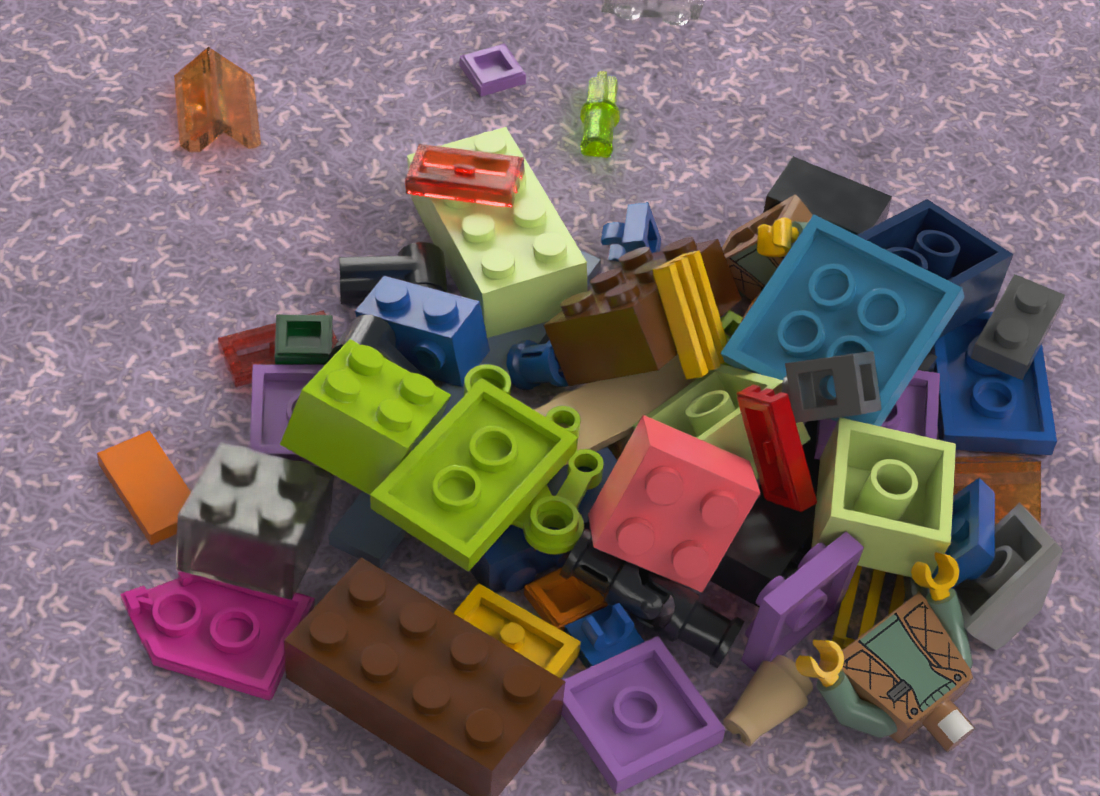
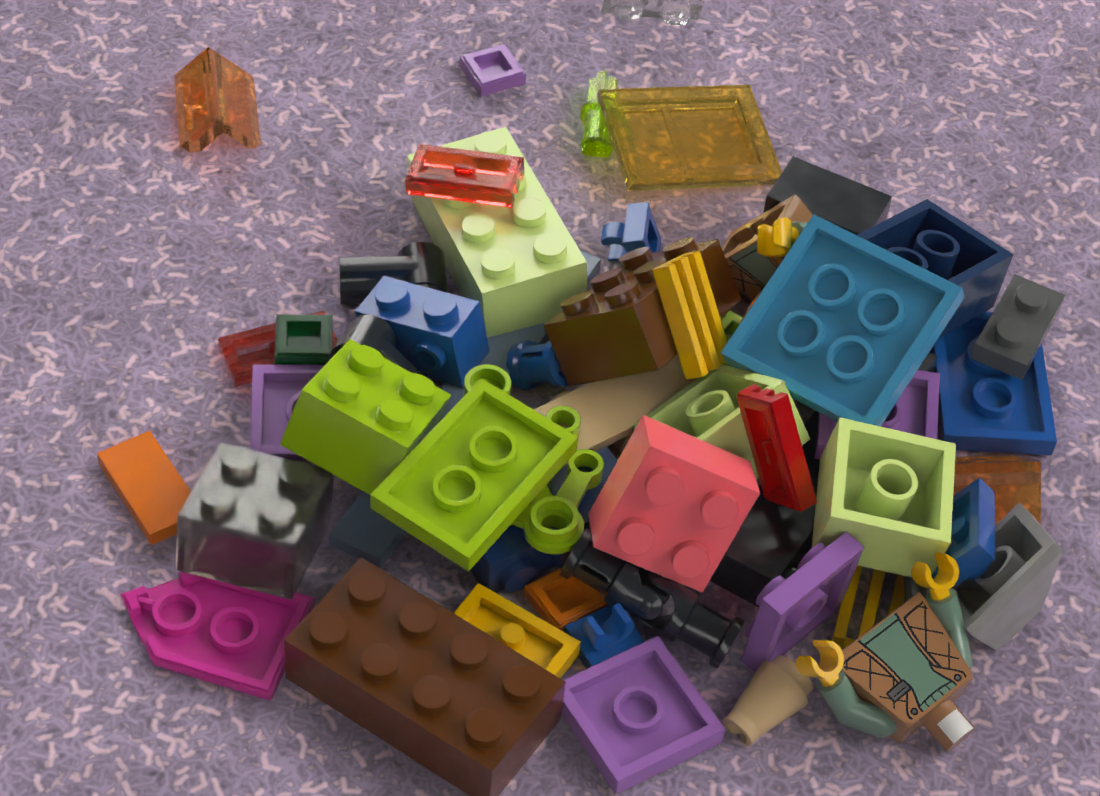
dark grey brick [782,351,882,423] -> none
none -> clear yellow piece [597,85,782,191]

